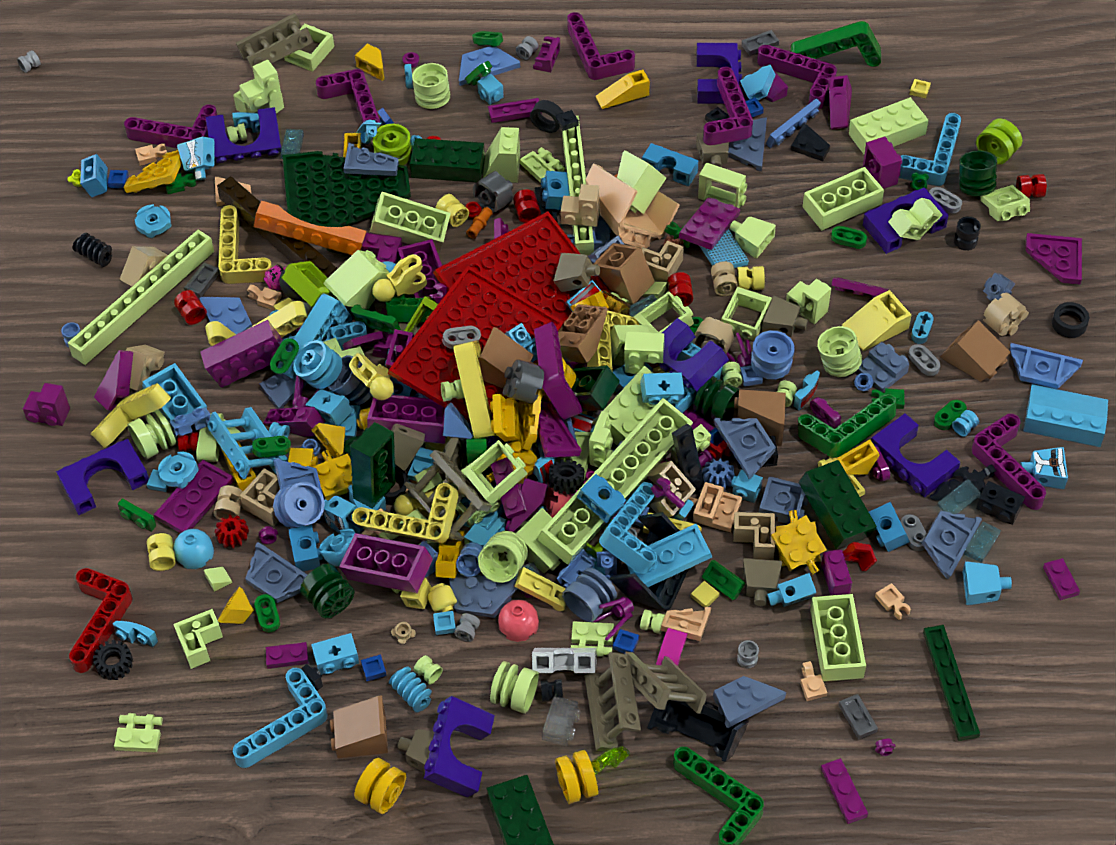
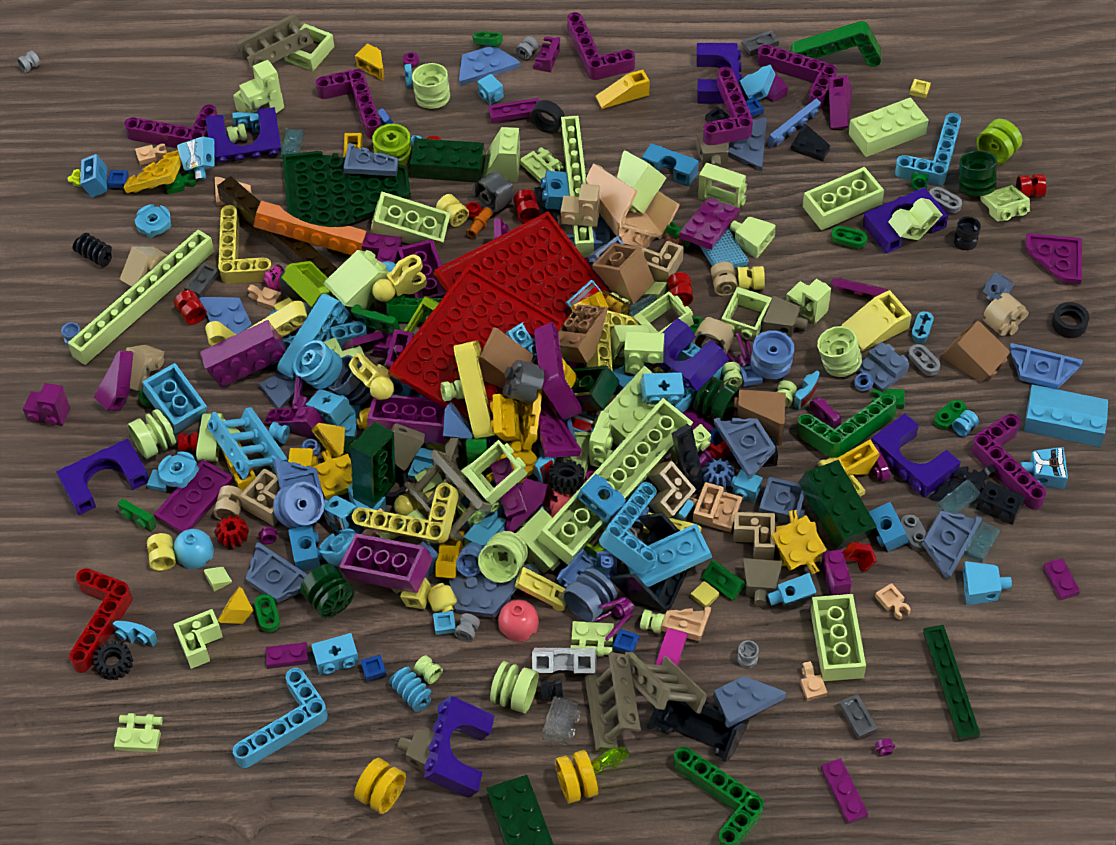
light yellow beam [91,383,171,448] -> none
medium blue hinge [169,407,211,436] -> none
green plate [252,436,291,458] -> none
green plate [270,338,299,374] -> none
black plate [301,664,323,691] -> none
medium nougat slope [330,696,388,758] -> none
medium azure hinge [357,120,381,144] -> none
tan plate [391,622,416,644] -> none
magenta bar [429,283,447,303] -> none
light grey plate [442,326,481,349] -> none
green plate [465,61,493,86] -> none
dark tan torso [554,253,600,292] -> none
black plate [556,110,579,131] -> none
magenta bar [651,477,685,510] -> none
magenta brick [863,136,902,189] -> none

